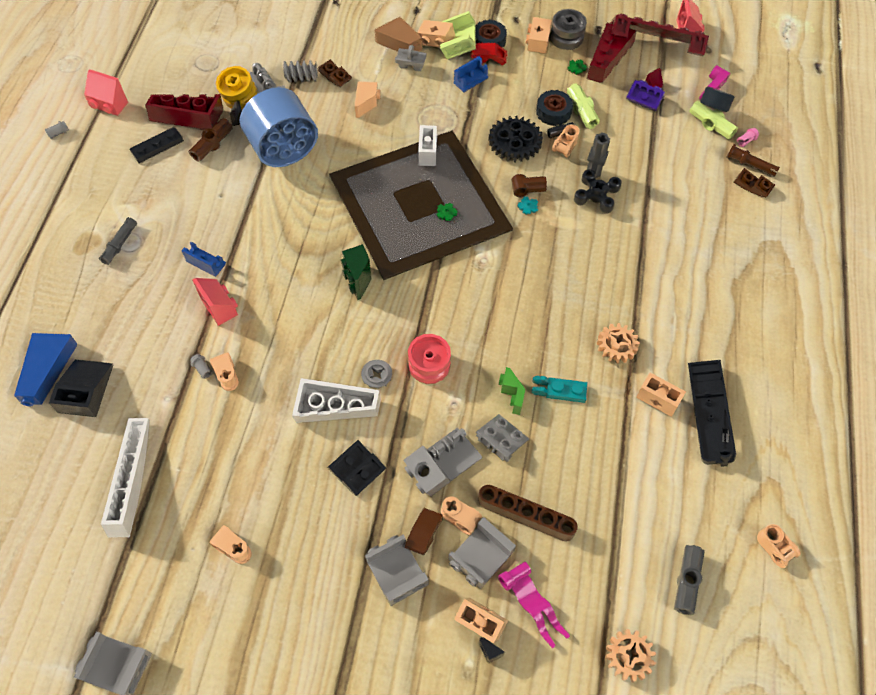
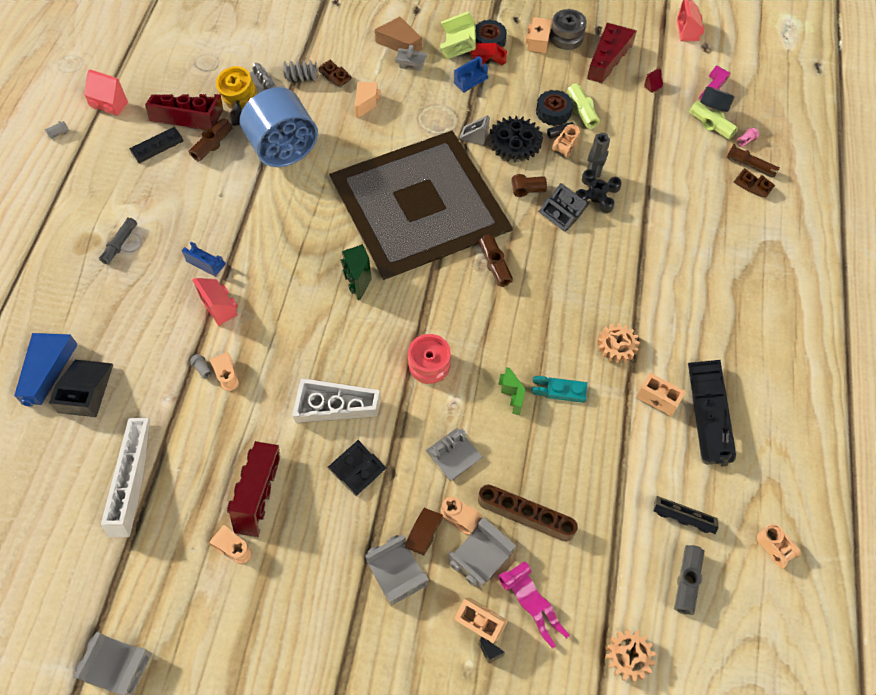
light grey gear [361,360,392,389] -> none
light grey brick [403,446,450,496] -> none
light nougat brick [417,20,455,47] -> none
white brick [419,125,437,166] -> none
green plant [436,203,458,221] -> none
light grey hinge [476,414,529,462] -> none
teal plant [517,196,538,215] -> none
green plant [567,59,587,75] -> none
dark red bracket [610,13,709,56] -> none
dark purple bracket [626,80,665,111] -> none
none -> dark red wedge [227,441,281,538]
none -> light grey slope [460,115,490,146]
none -> reddish brown piece [479,234,513,287]
none -> black slope [538,183,589,232]
none -> black plate [653,496,719,534]

